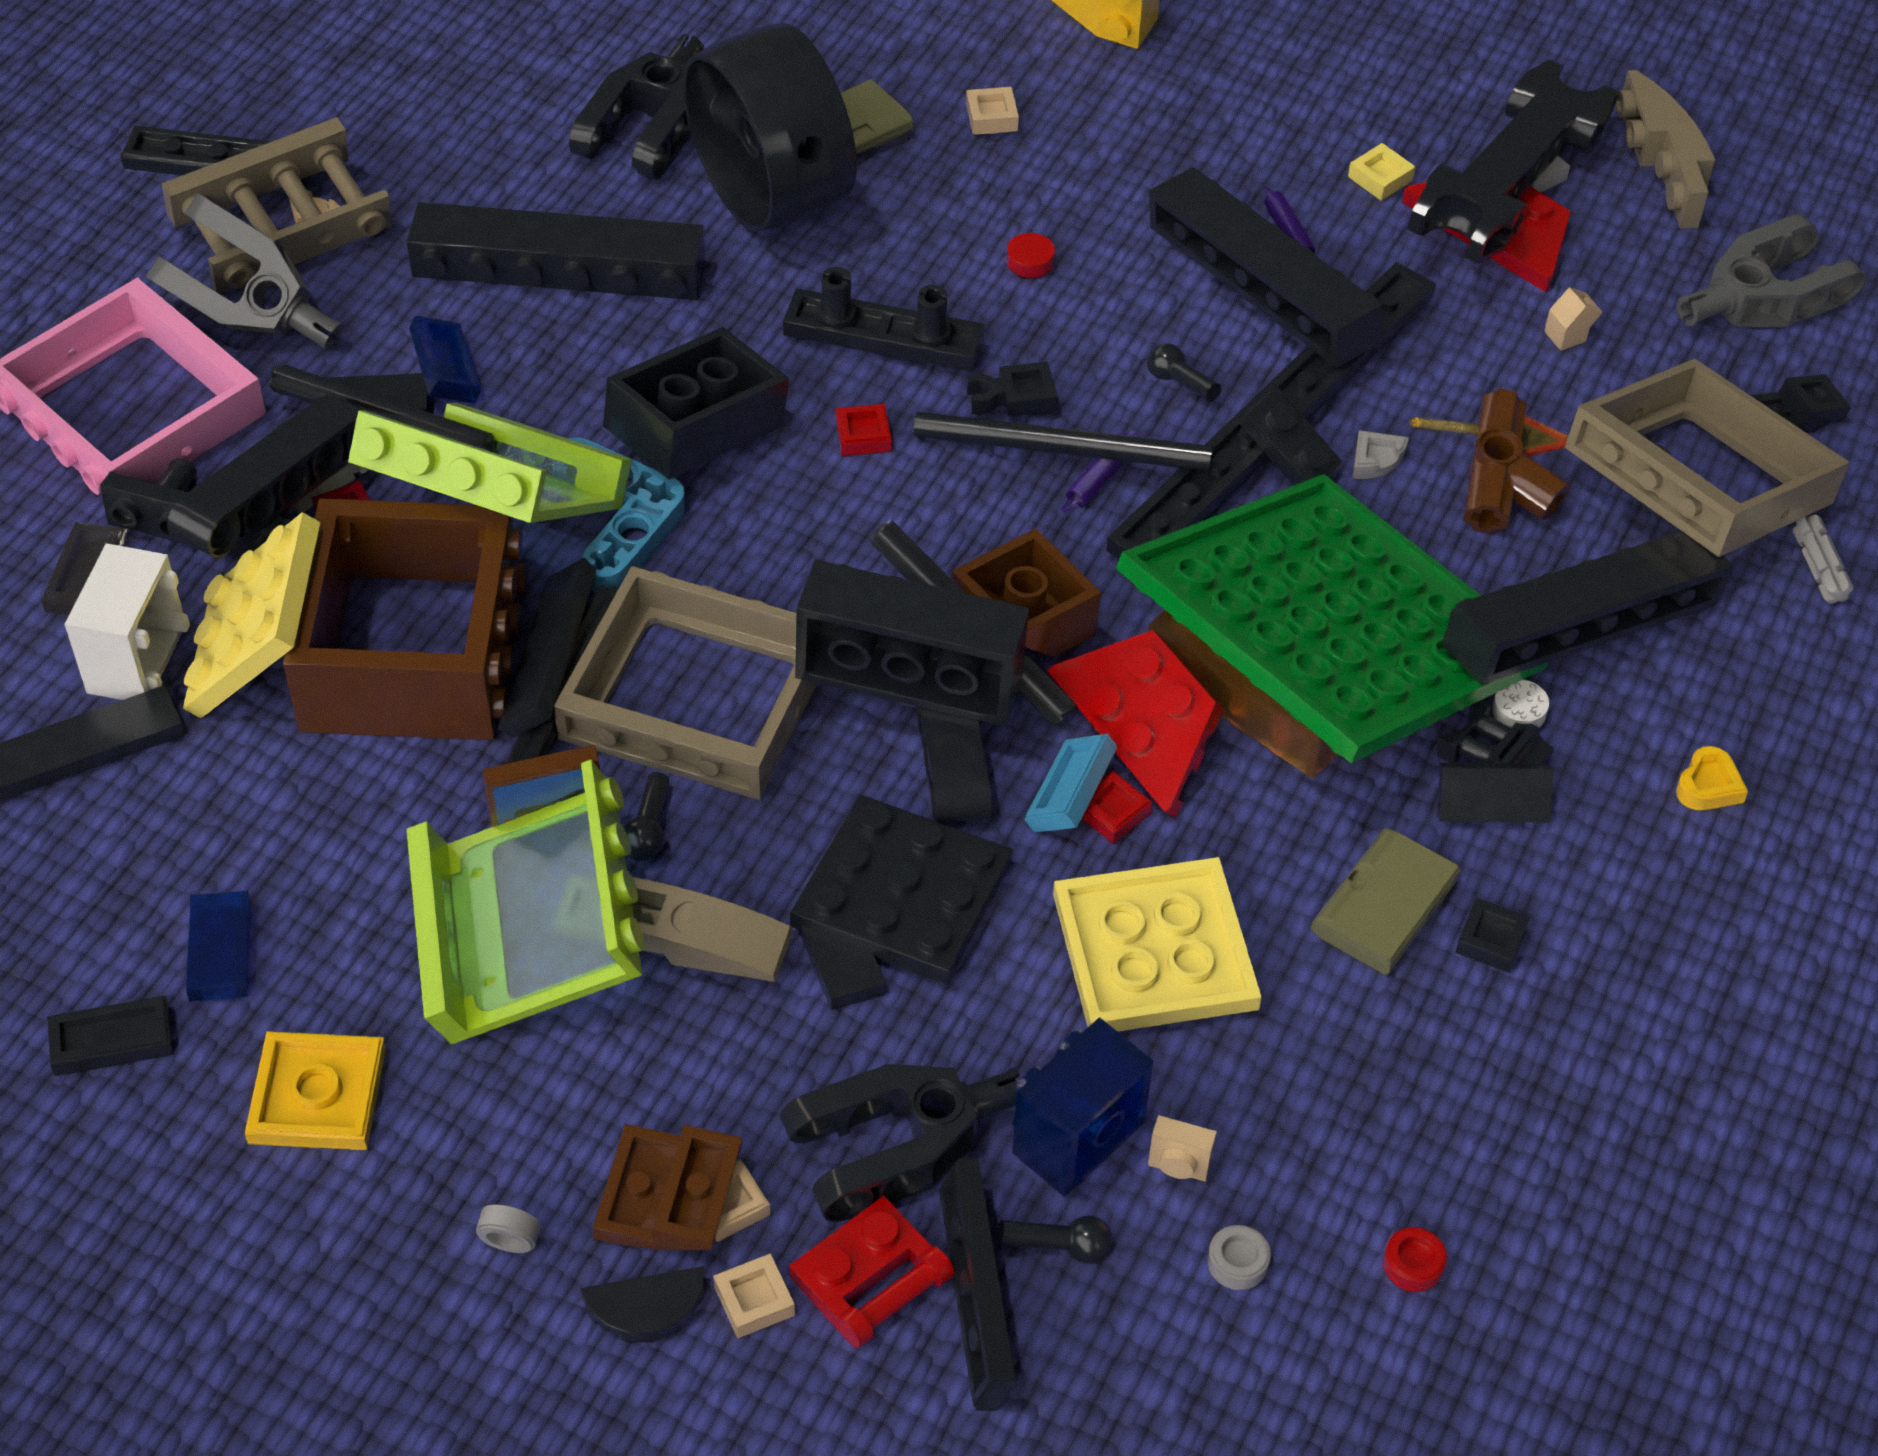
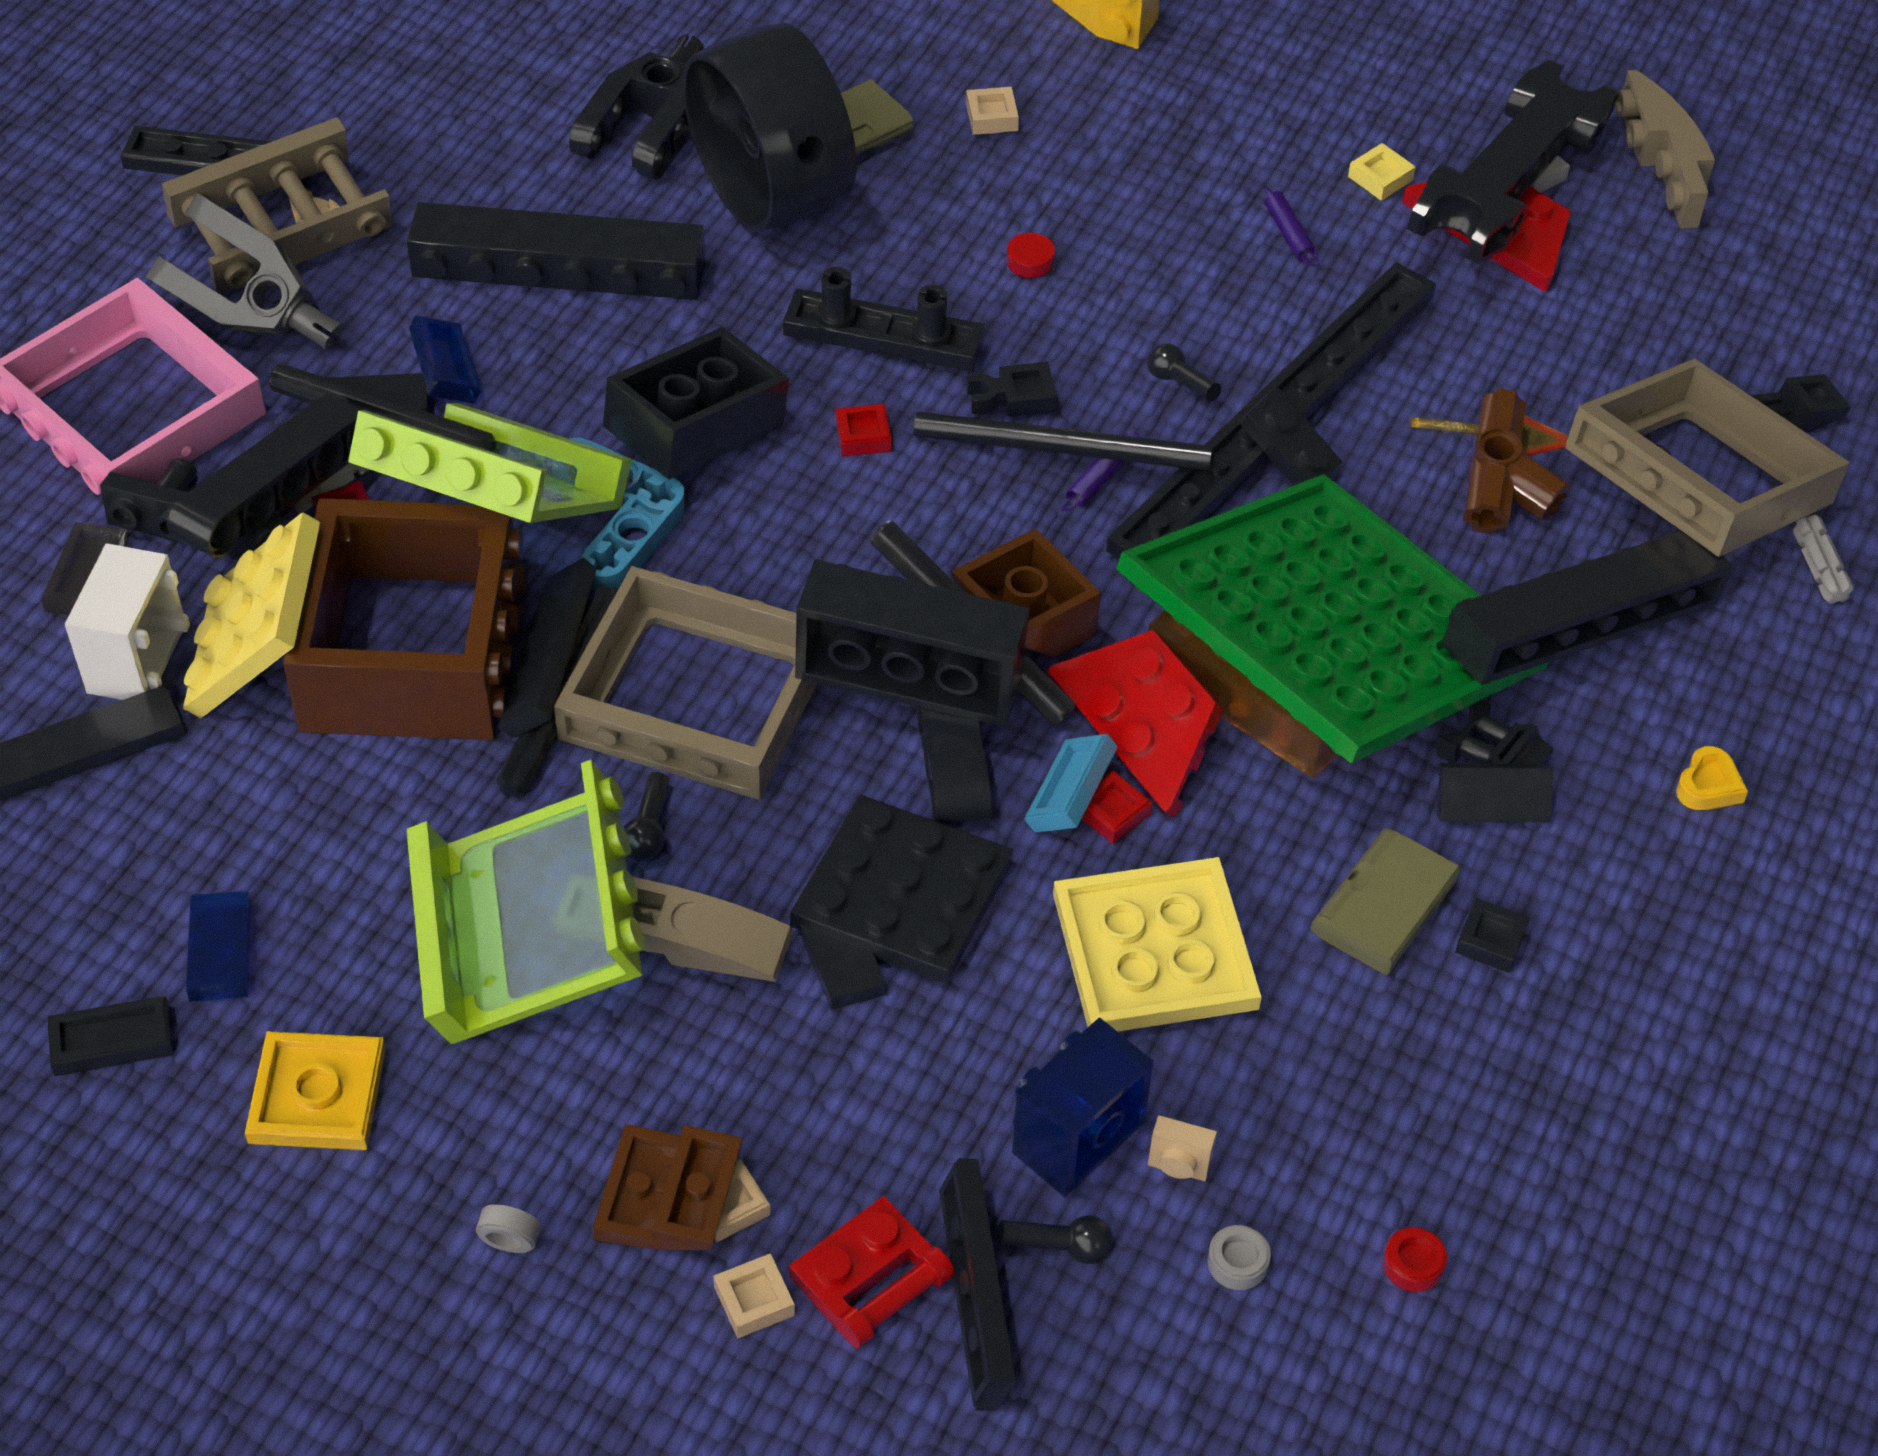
slope [482,745,600,827] -> none
black tile [581,1266,705,1343] -> none
black piece [780,1064,1028,1222] -> none
black brick [1149,167,1383,368] -> none
light grey tile [1352,430,1409,479] -> none
white tile [1492,680,1549,728] -> none
tan piece [1544,287,1603,351] -> none
dark grey piece [1677,213,1866,327] -> none

